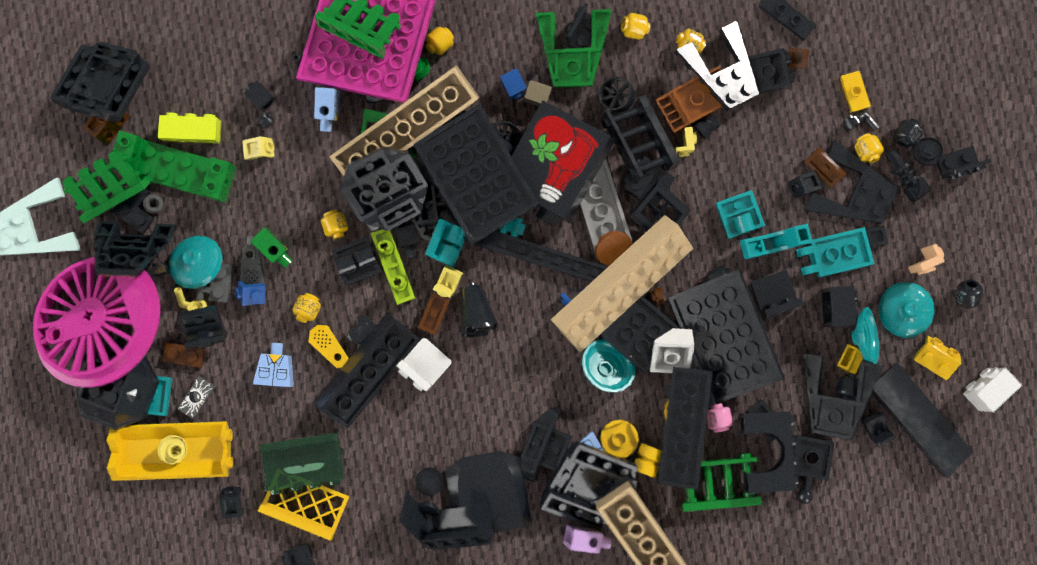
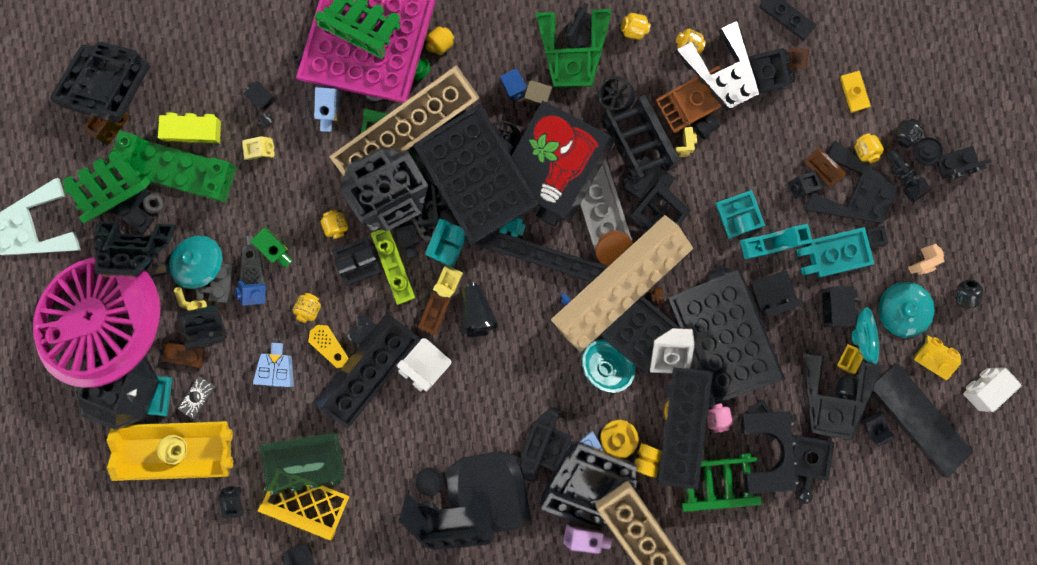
black plate [842,111,879,132] -> none

